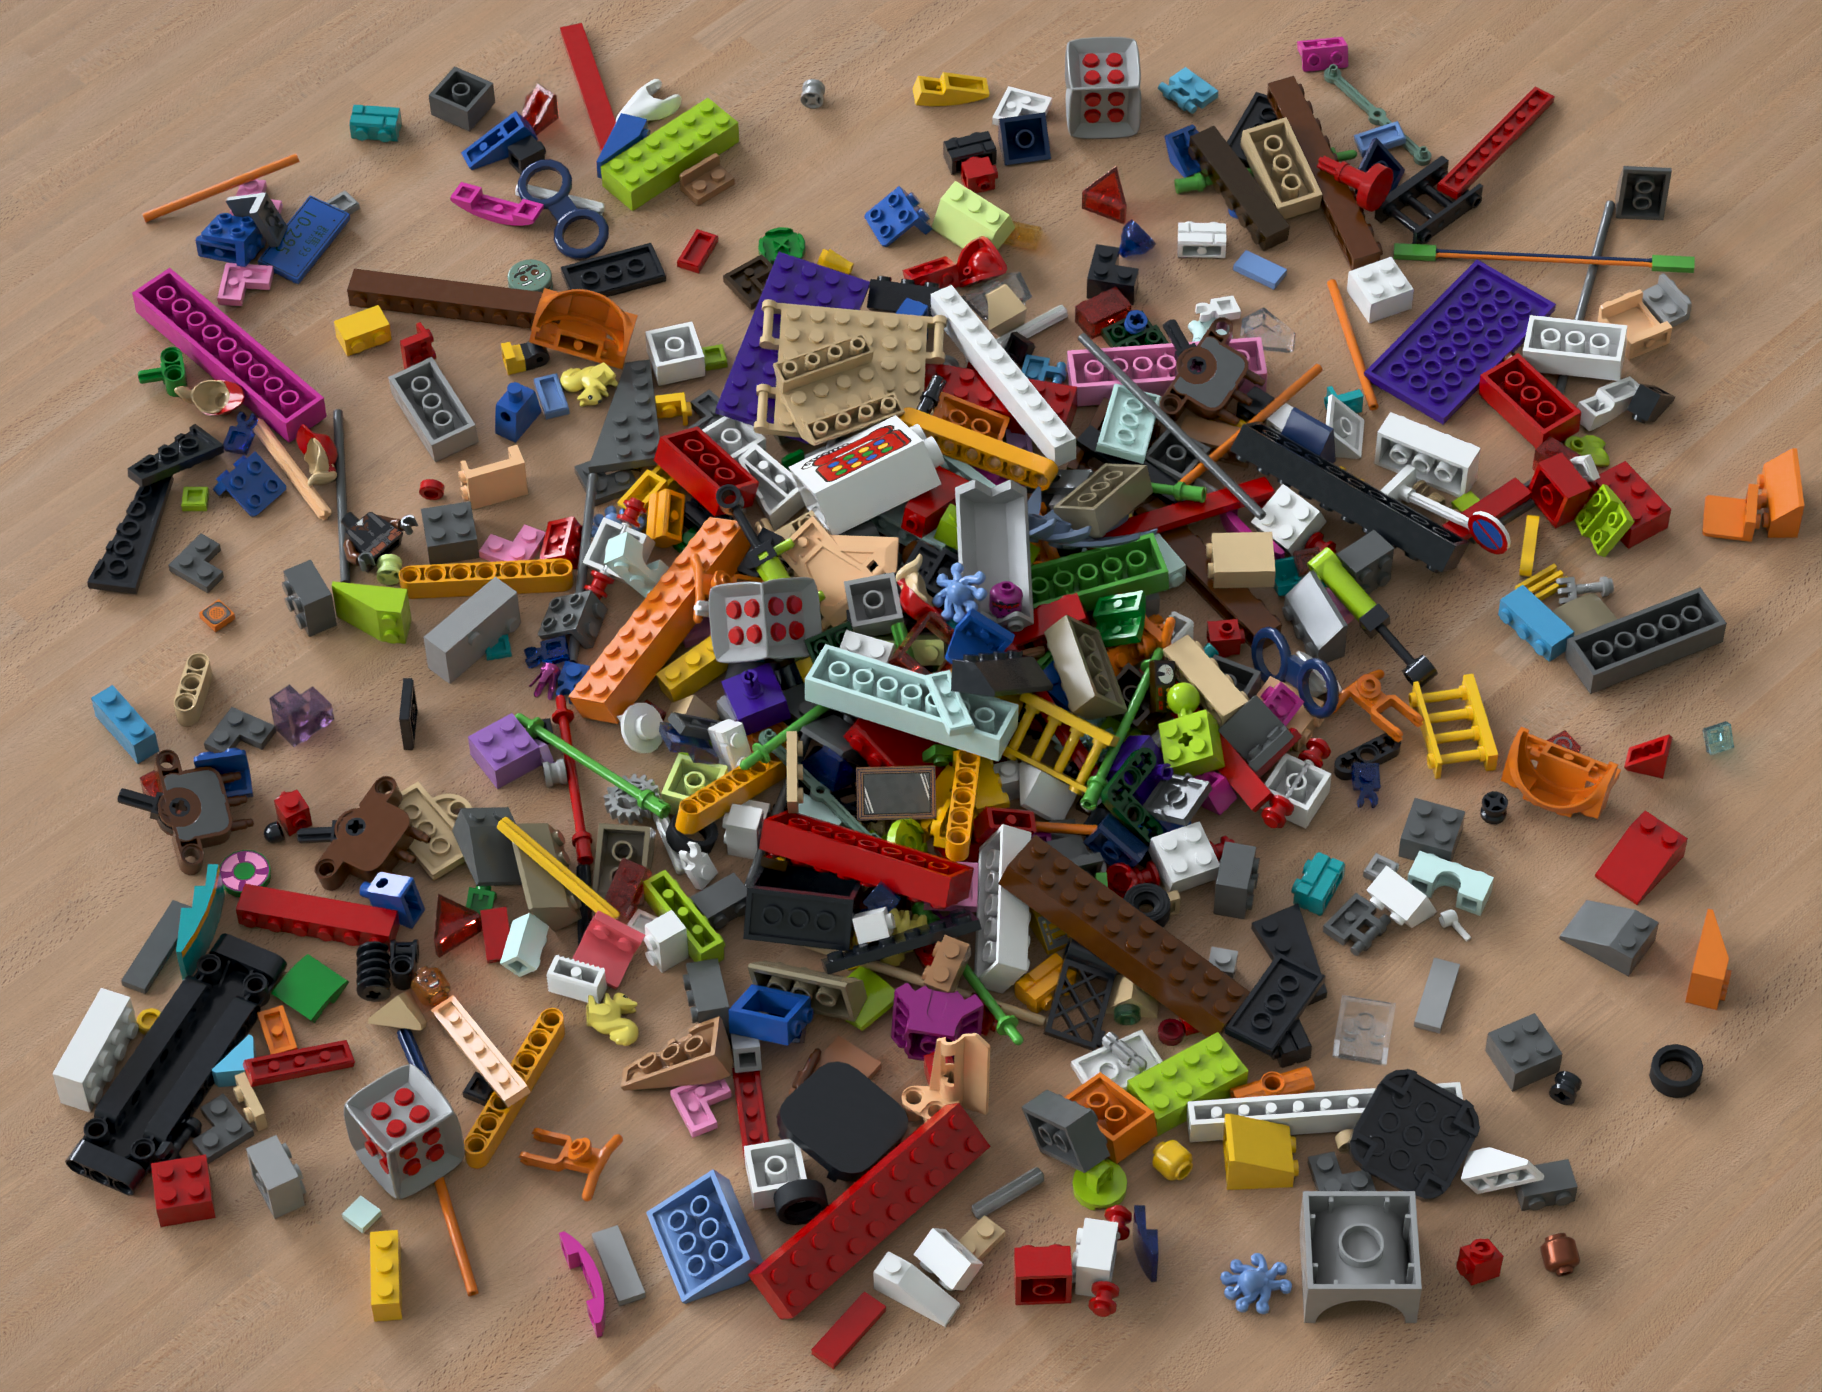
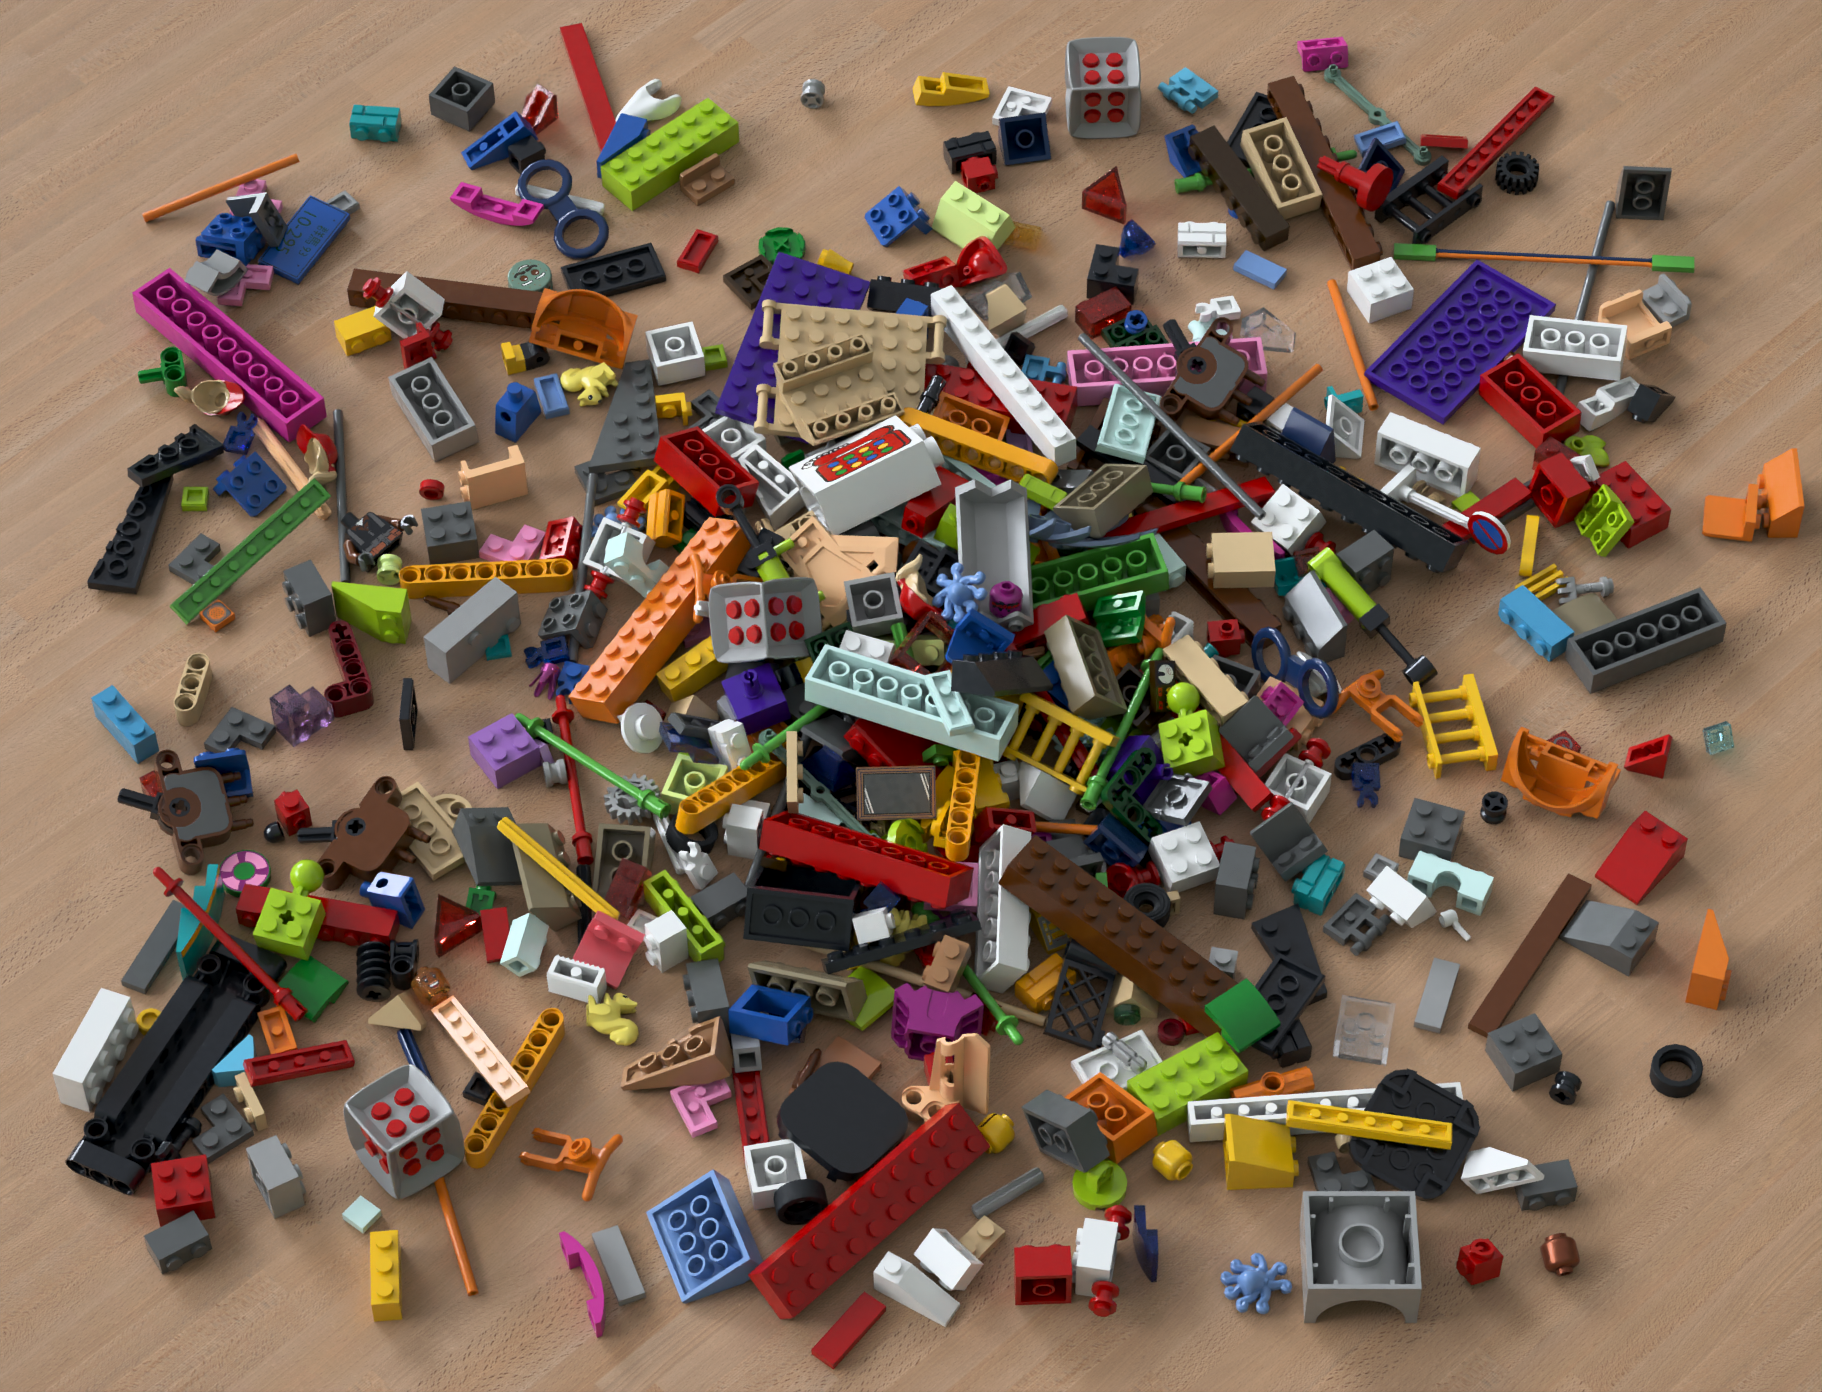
none -> dark grey brick [144,1210,212,1275]
none -> red bar [153,867,308,1022]
none -> bright green tile [170,478,331,625]
none -> light grey brick [184,250,248,296]
none -> lime brick [253,859,326,961]
none -> dark red beam [324,620,374,718]
none -> white brick [362,271,453,351]
none -> reddish brown piece [423,596,461,615]
none -> yellow head [976,1113,1015,1154]
none -> lime tile [1019,474,1068,511]
none -> green slope [1204,978,1281,1053]
none -> dark grey bracket [1250,802,1328,882]
none -> yellow tile [1286,1100,1452,1150]
none -> red tile [1420,134,1468,148]
none -> reddish brown tile [1468,873,1592,1038]
none -> black tyre [1495,151,1539,195]

